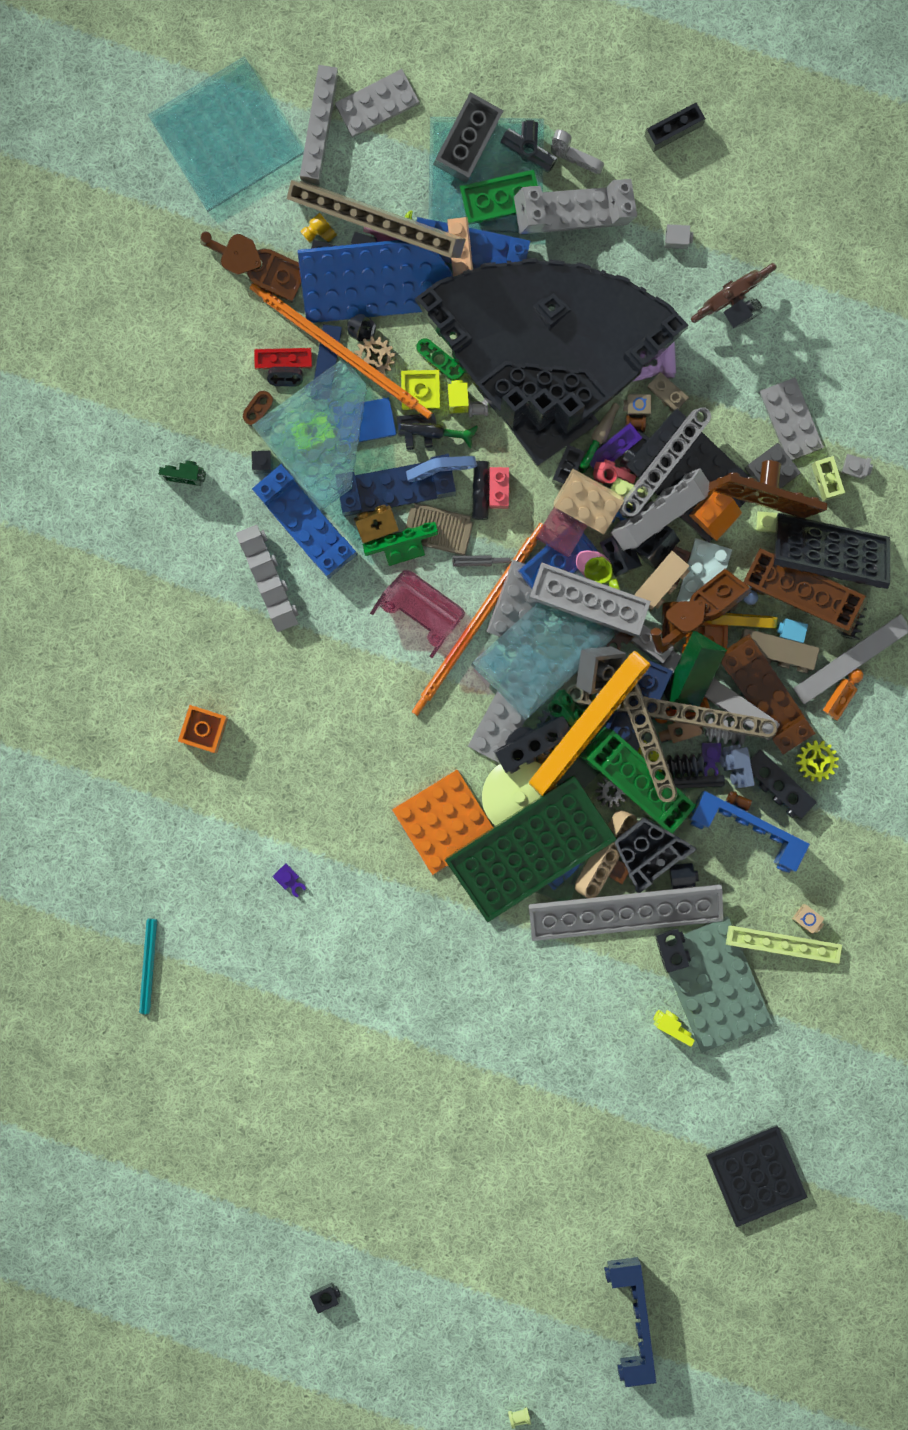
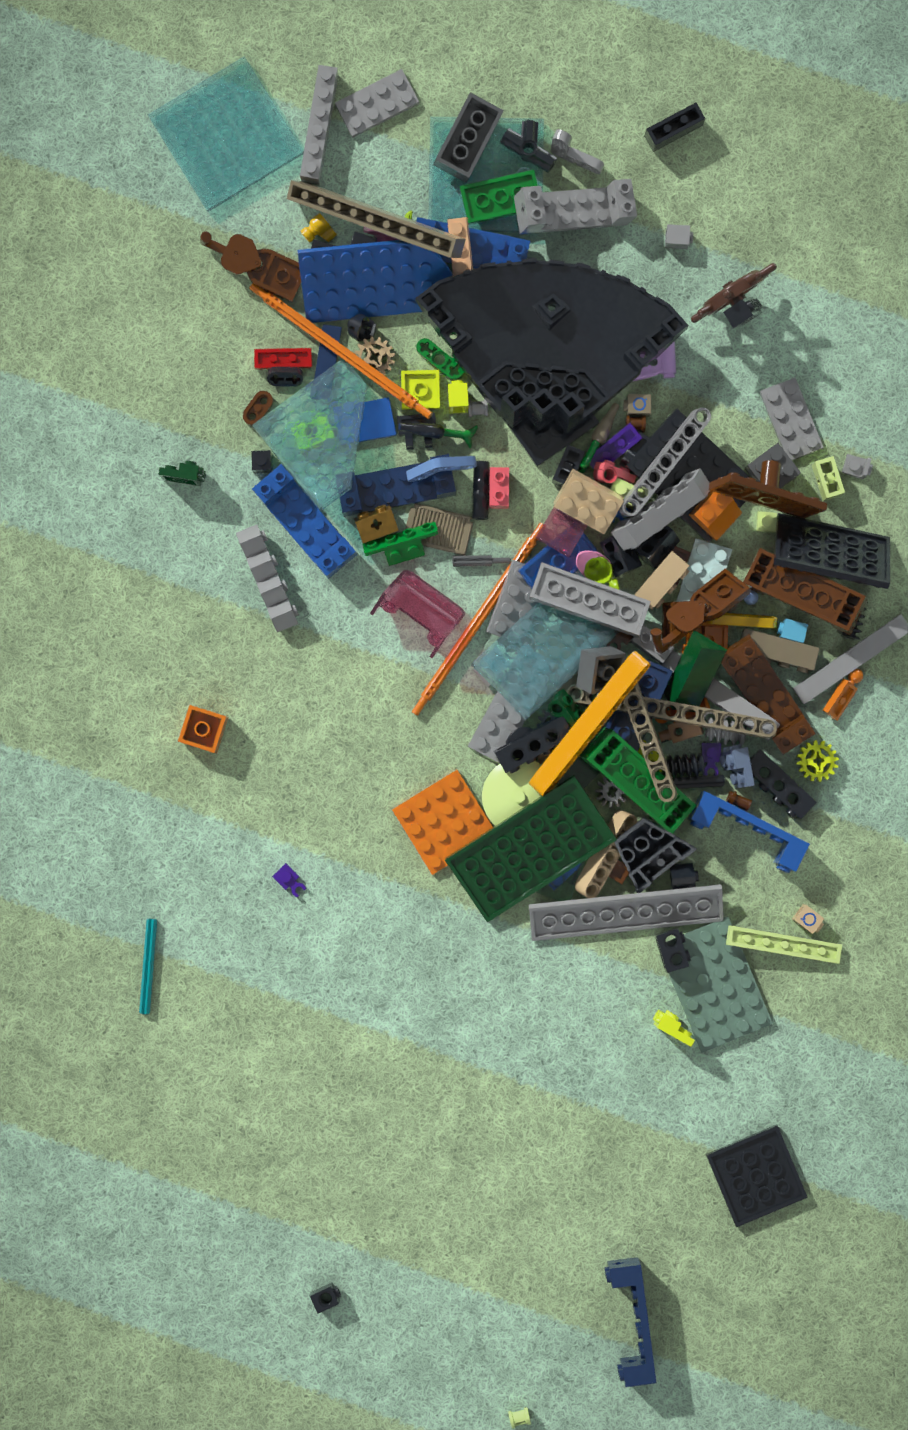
dark tan plate [647,372,689,412] -> none

